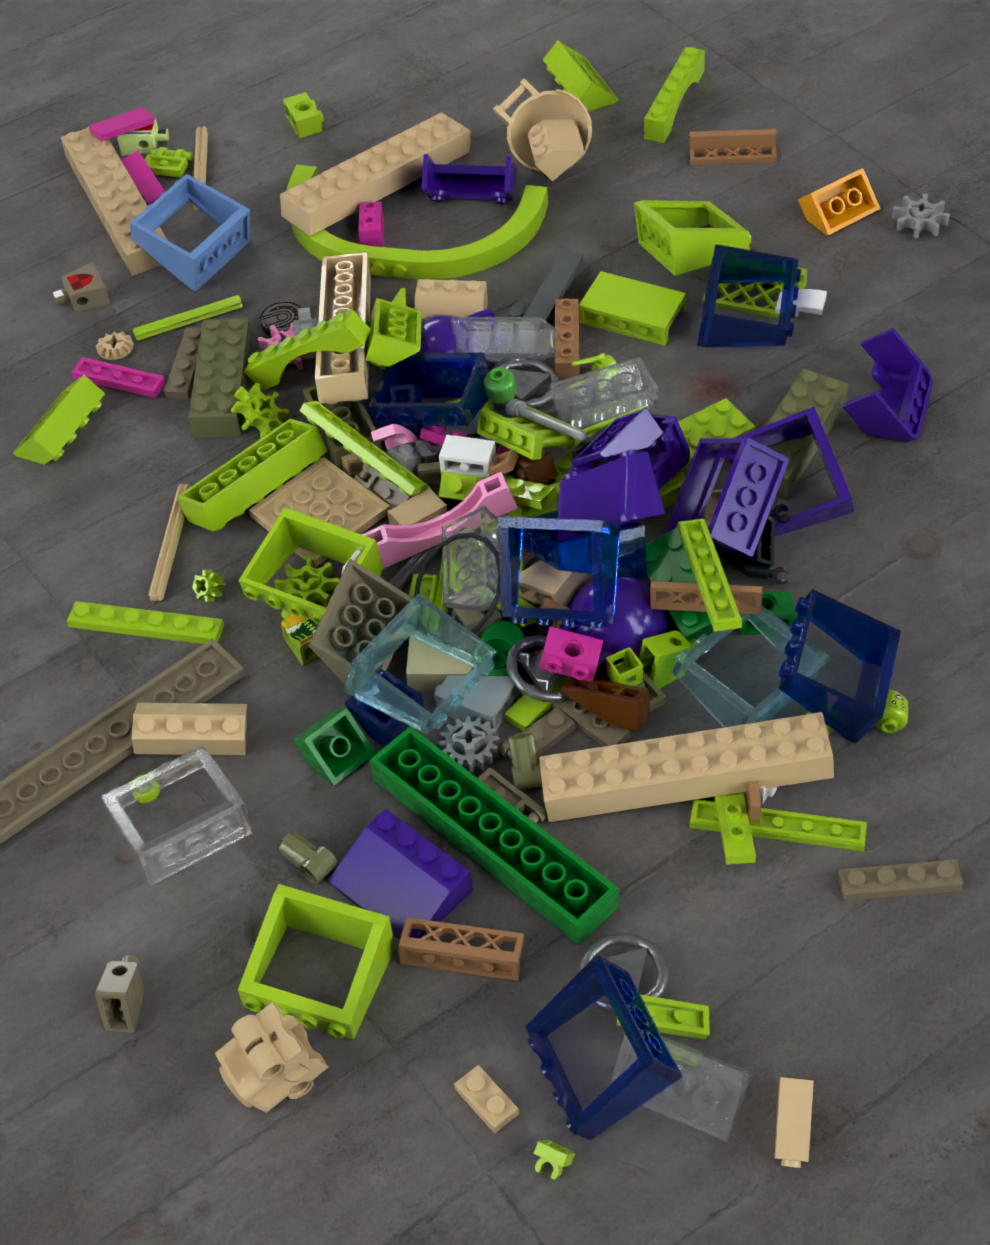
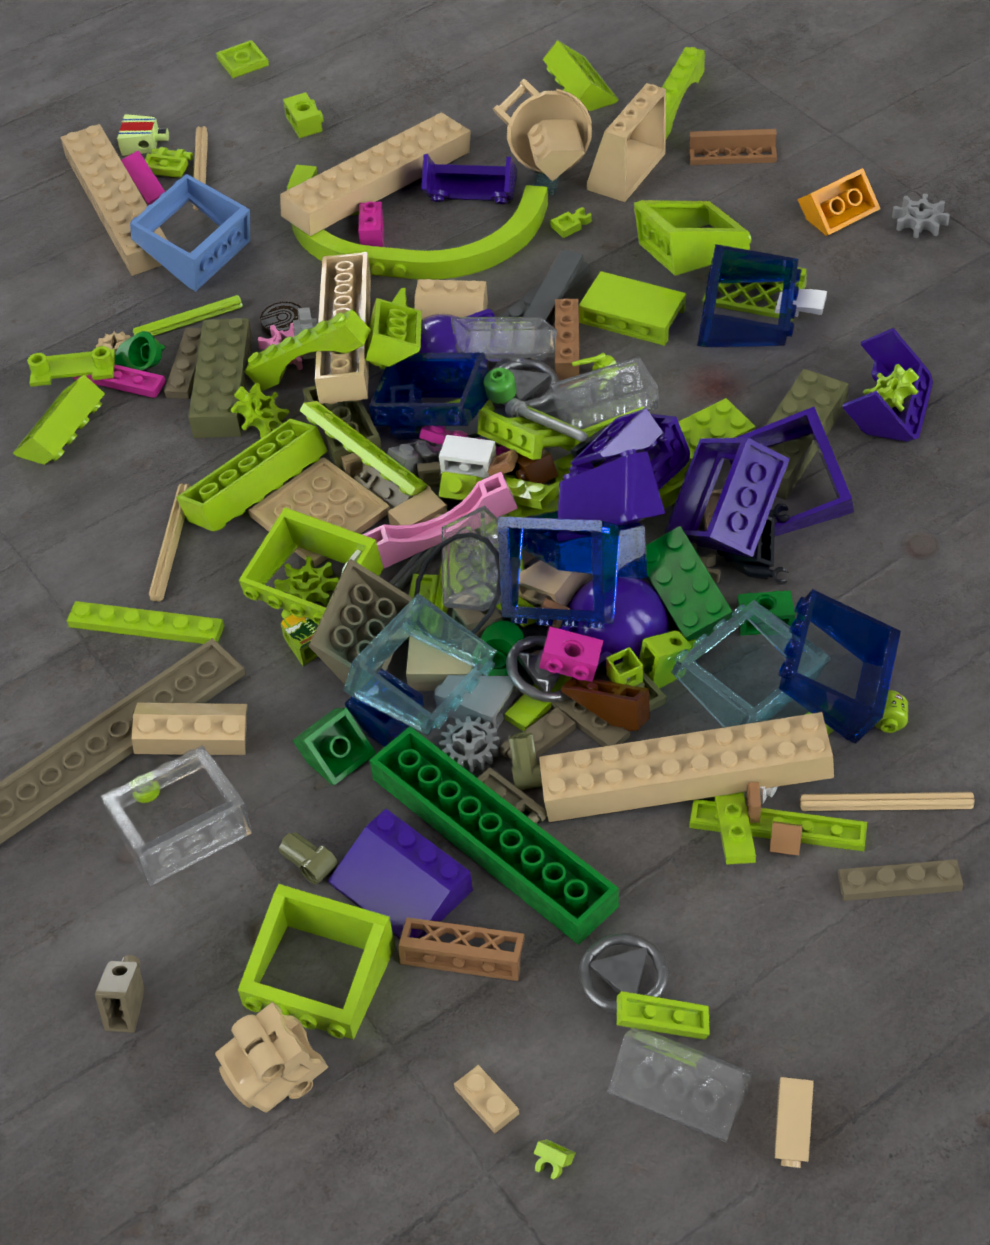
dark tan torso [52,262,110,312] -> none
dark pink tile [89,107,155,142] -> none
lime gear [192,570,225,602] -> none
bright pink slope [371,424,418,450] -> none
clear blue windscreen [525,955,683,1140] -> none
medium nougat fence [650,581,762,615] -> none
lime tile [678,519,742,632] -> none
none -> lime brick [27,346,115,387]
none -> green piece [115,331,166,371]
none -> lime tile [216,40,269,78]
none -> clear light blue tile [534,174,559,195]
none -> lime plate [551,207,592,238]
none -> tan windscreen [587,83,666,202]
none -> medium nougat tile [769,821,802,856]
none -> tan axle [800,792,975,811]
none -> lime gear [863,364,919,411]

